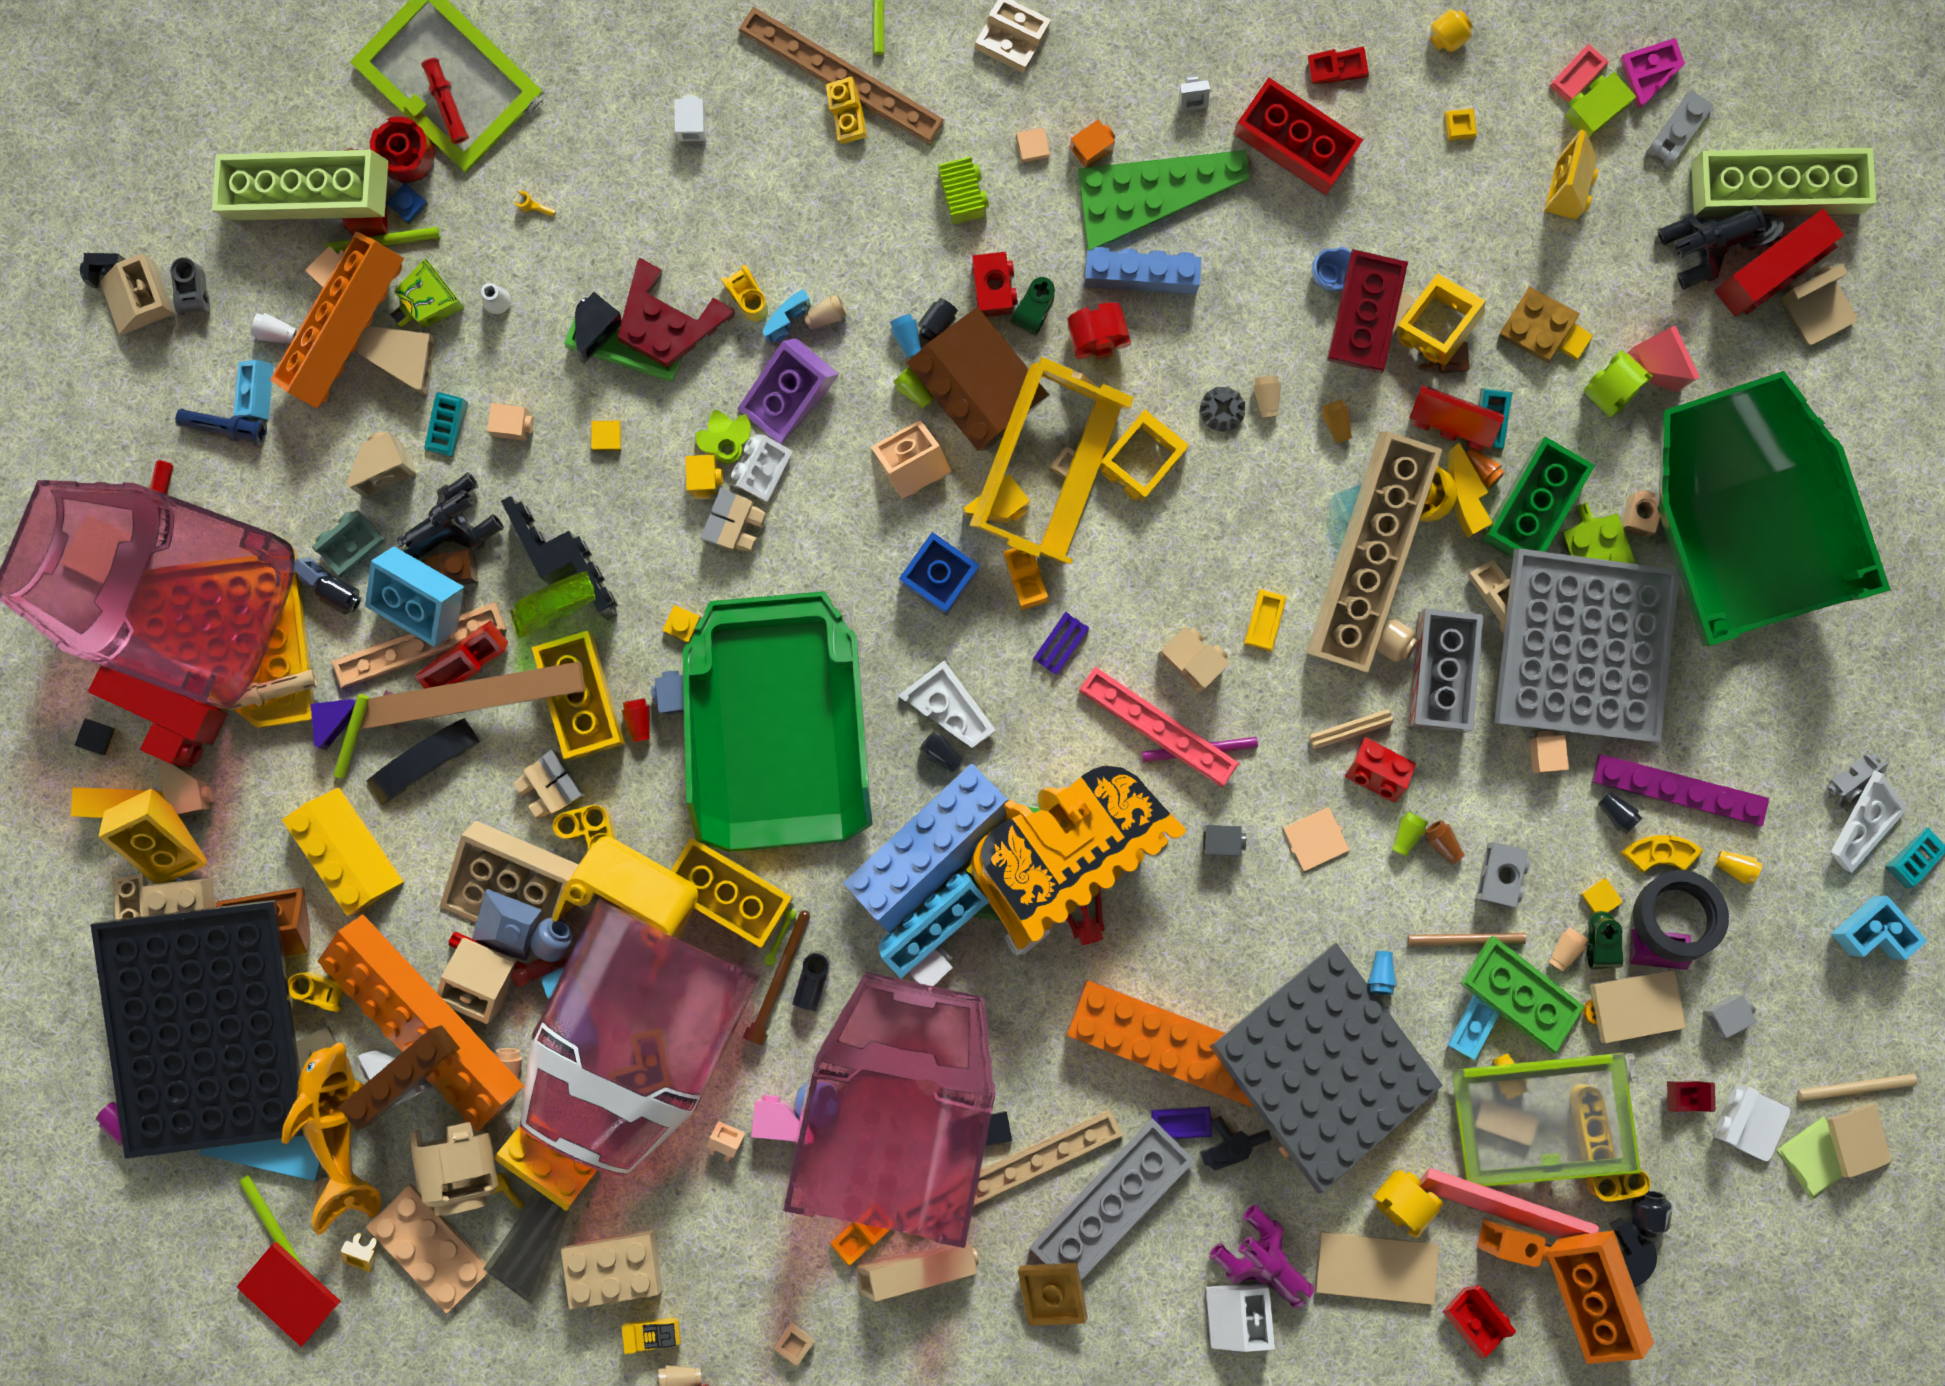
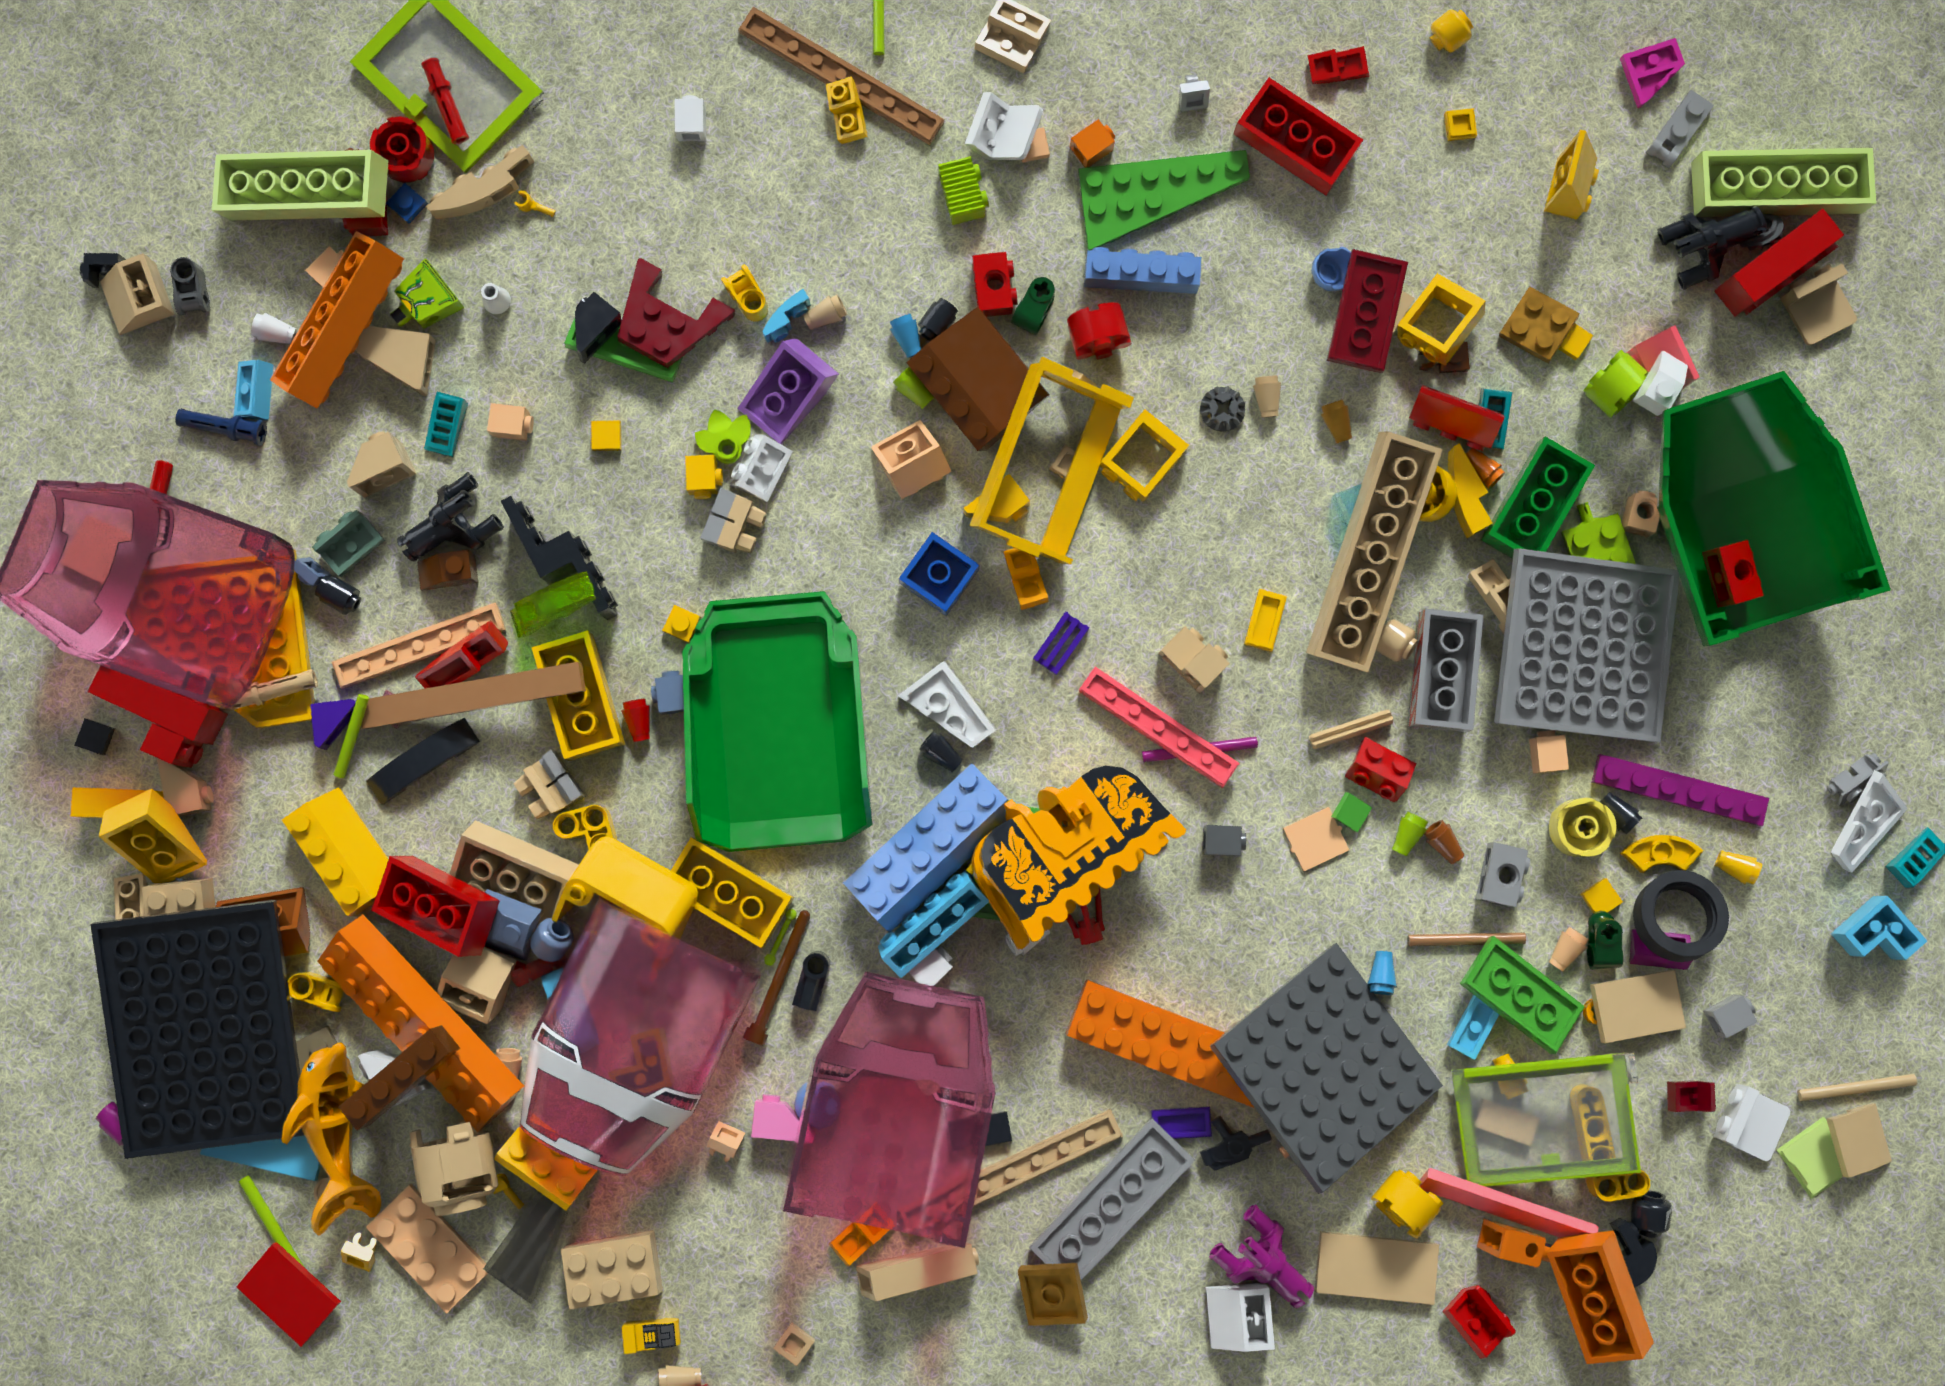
lime bar [325,227,441,253] -> none
medium azure brick [365,547,464,647] -> none
coral tile [1549,44,1609,103] -> none
lime brick [1564,72,1636,138] -> none
none -> red brick [371,856,500,957]
none -> tan slope [426,145,534,219]
none -> white bracket [965,92,1043,160]
none -> bright green tile [1331,792,1372,832]
none -> light yellow brick [1549,798,1617,857]
none -> white slope [1633,351,1688,416]
none -> red brick [1702,540,1764,608]

